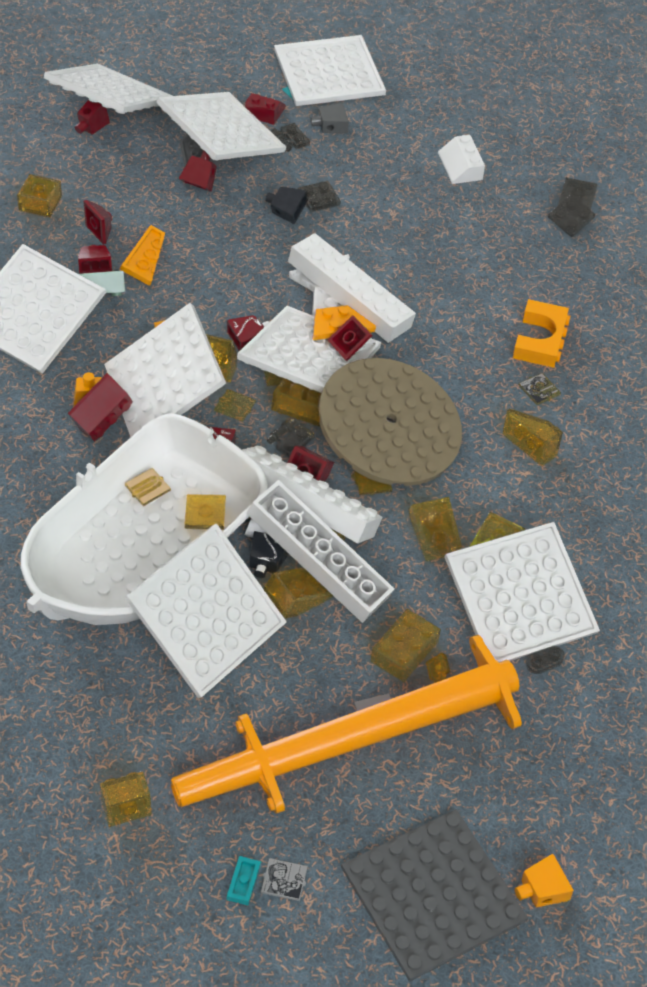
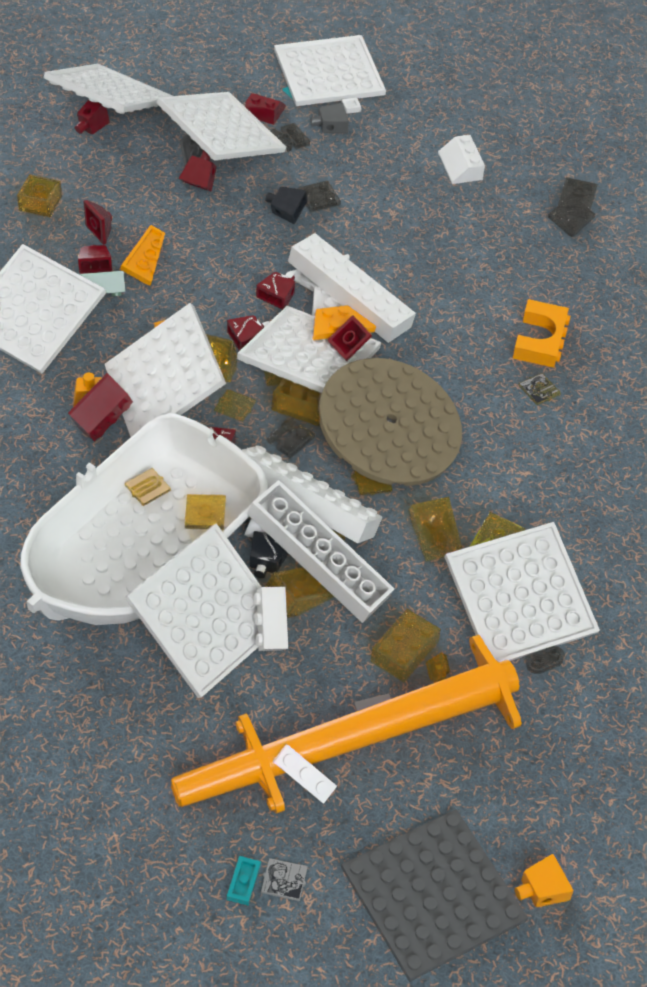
clear yellow brick [100,771,152,827] -> none
dark red slope [287,446,335,482] -> none
clear yellow slope [502,408,563,467] -> none
none -> white brick [253,587,288,651]
none -> dark red torso [256,272,296,310]
none -> white plate [272,744,337,804]
none -> white plate [341,97,361,114]

